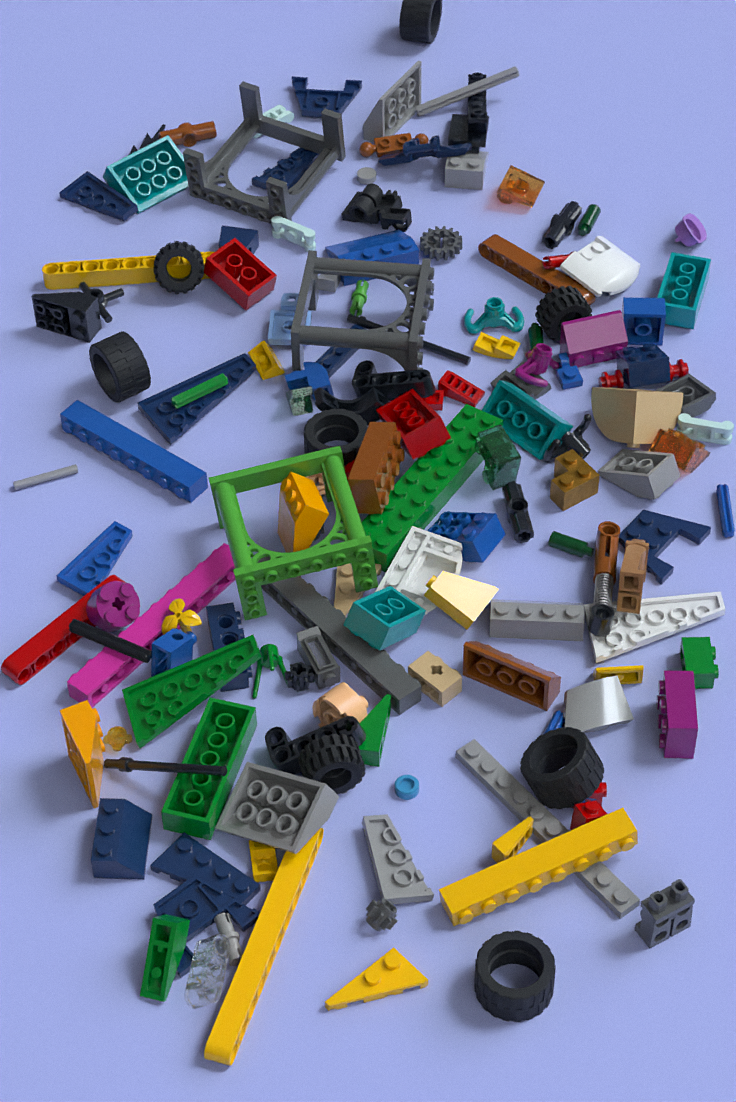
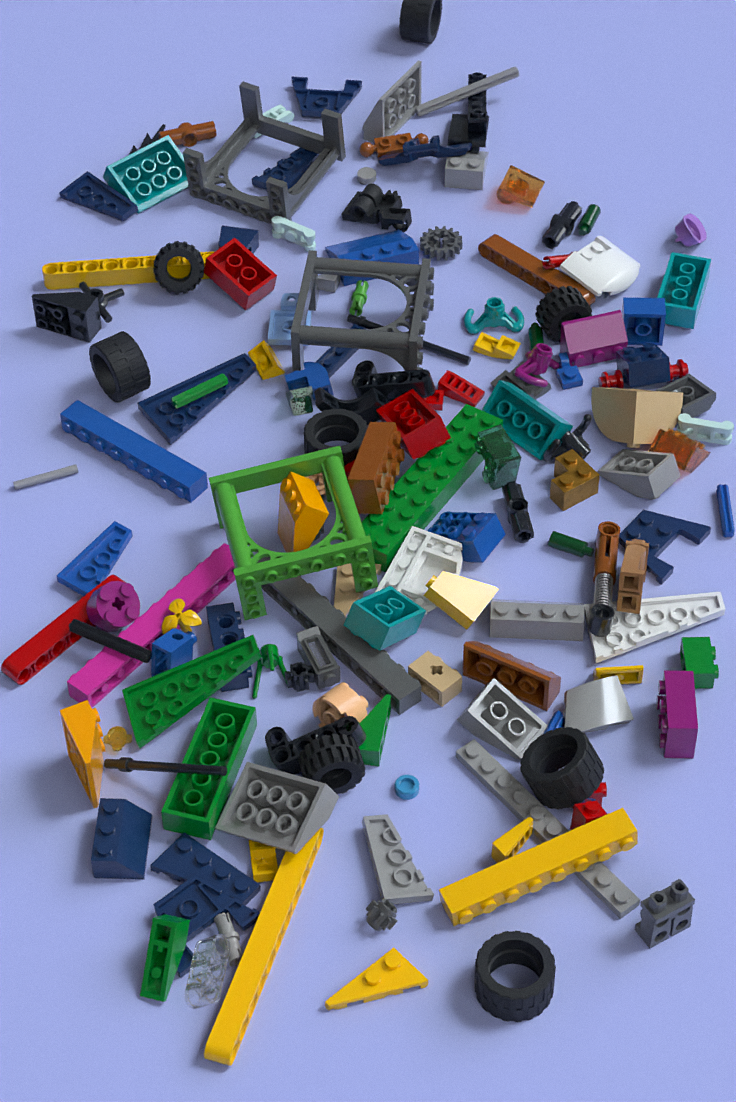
none -> light grey slope [457,678,548,761]

